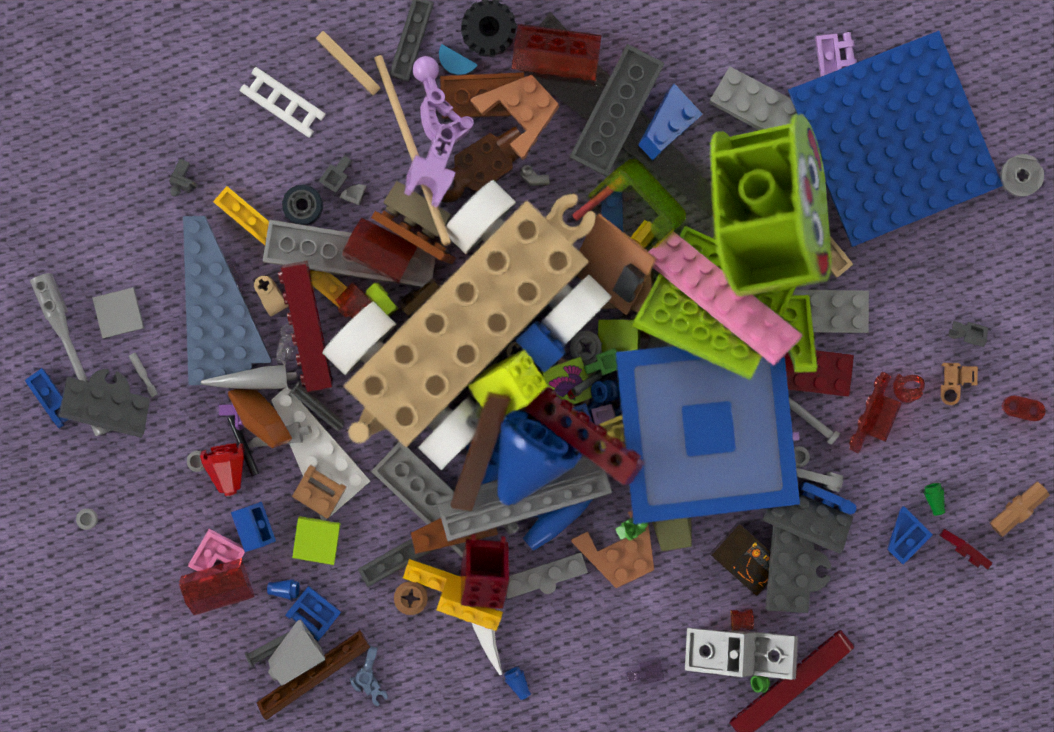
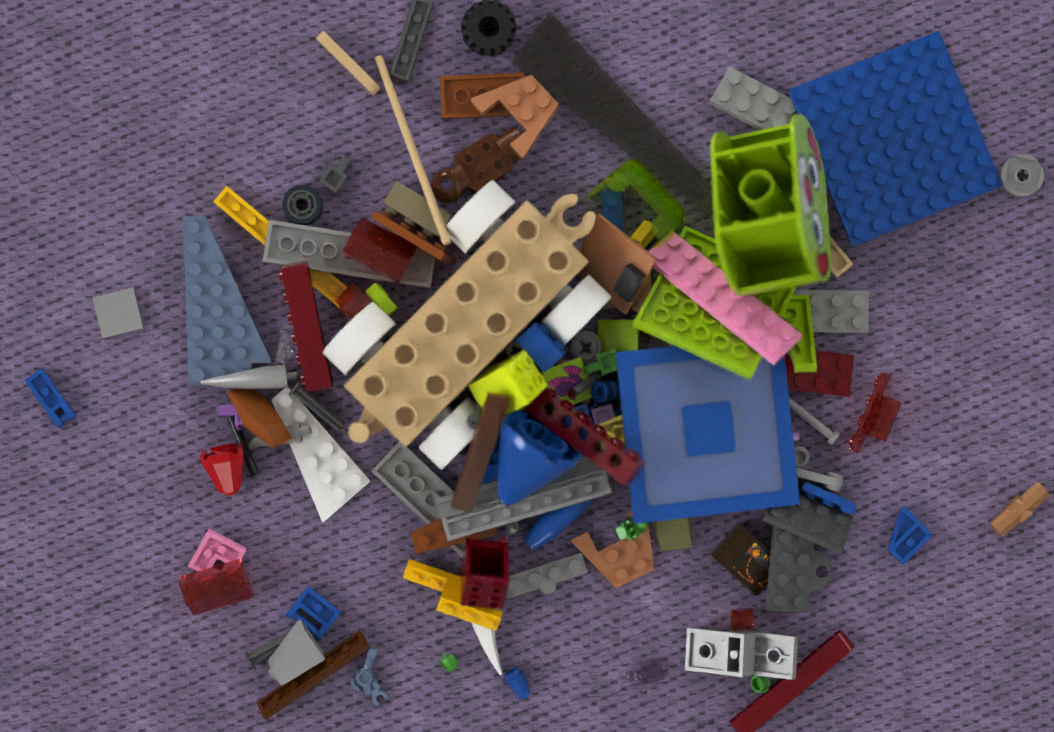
light grey bar [30,273,112,437] -> none
dark grey plate [58,369,150,438] -> none
light grey tile [76,508,98,530] -> none
light grey piece [128,352,158,397] -> none
dark grey piece [169,159,197,197] -> none
light grey plate [187,451,205,472] -> none
blue brick [231,501,276,552] -> none
white bar [240,67,326,138] -> none
tan piece [254,276,289,317] -> none
blue cone [267,579,300,600] -> none
medium nougat plate [292,465,347,519] -> none
lime tile [292,516,341,565] -> none
light grey tile [339,184,367,205] -> none
dark grey tile [358,538,435,587] -> none
medium nougat gear [394,581,428,615] -> none
dark brown plate [397,278,440,316] -> none
lavender piece [404,56,474,207] -> none
dark azure tile [439,44,478,75] -> none
clear red slope [511,24,602,80] -> none
light grey arm [520,165,550,186] -> none
dark grey plate [569,44,665,177] -> none
coral bar [572,176,626,221] -> none
wedge [639,83,703,160] -> none
lavender plate [815,32,857,77] -> none
clear red piece [893,374,925,403] -> none
green cone [923,483,946,516] -> none
dark red wing [939,529,993,569] -> none
medium nougat piece [941,363,978,405] -> none
dark grey plate [948,321,988,347] -> none
clear red plate [1002,395,1046,421] -> none
none -> bright green plate [439,654,458,673]

